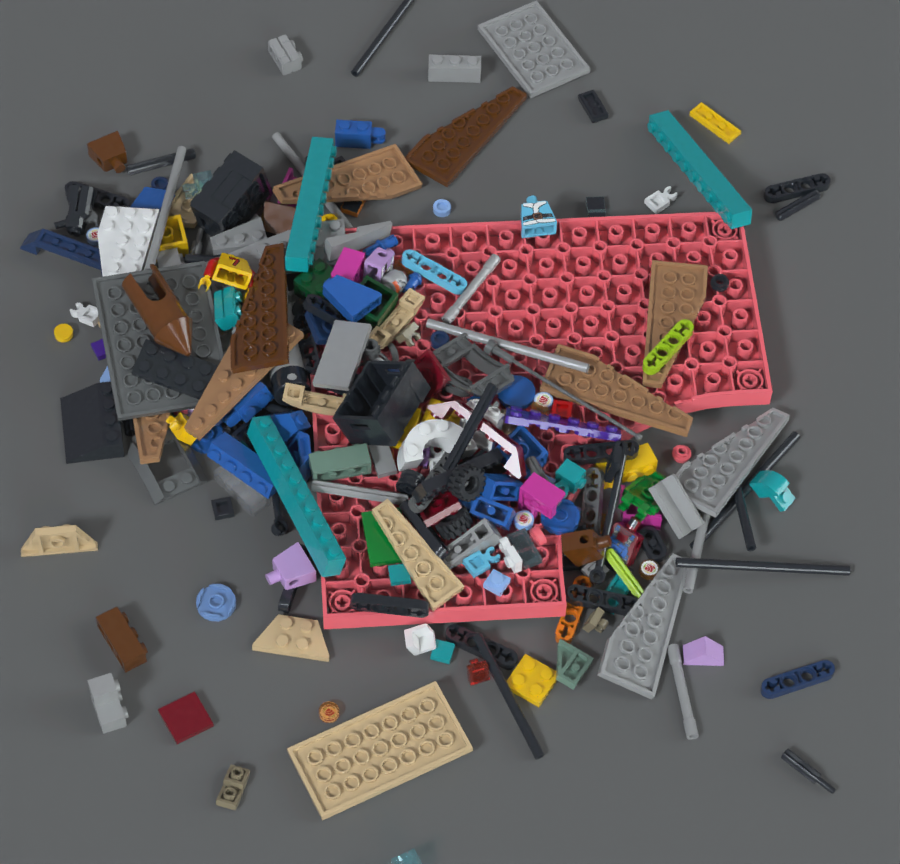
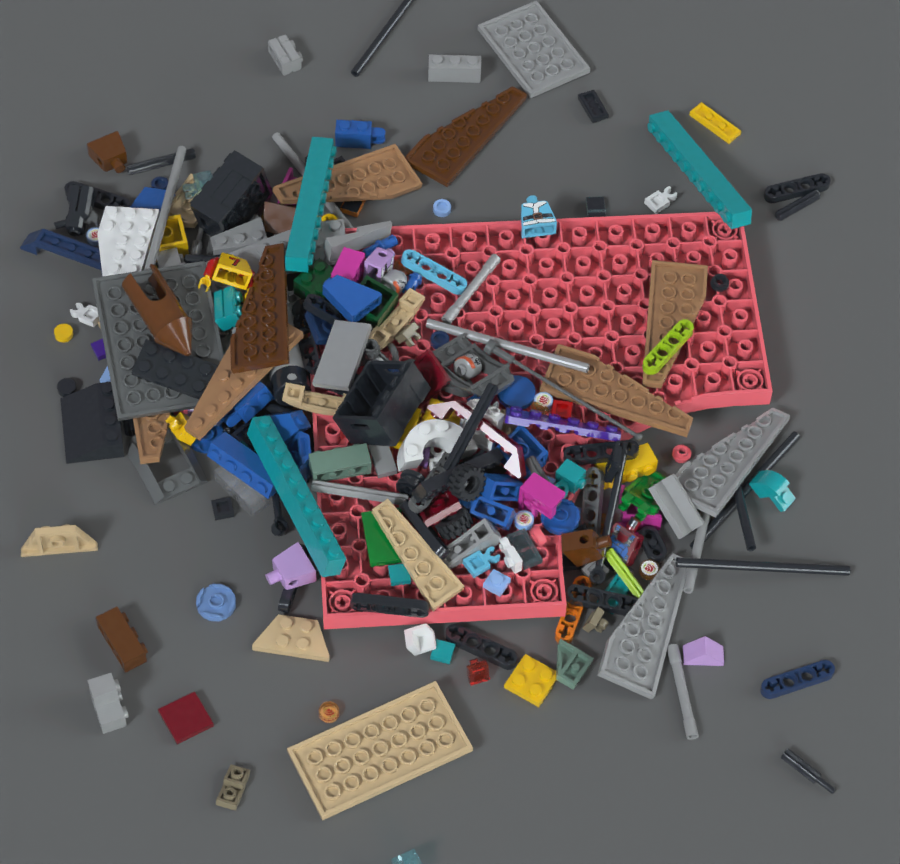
black piece [473,633,545,760] -> none
none -> black tile [57,378,77,397]
none -> light grey head [453,353,482,380]

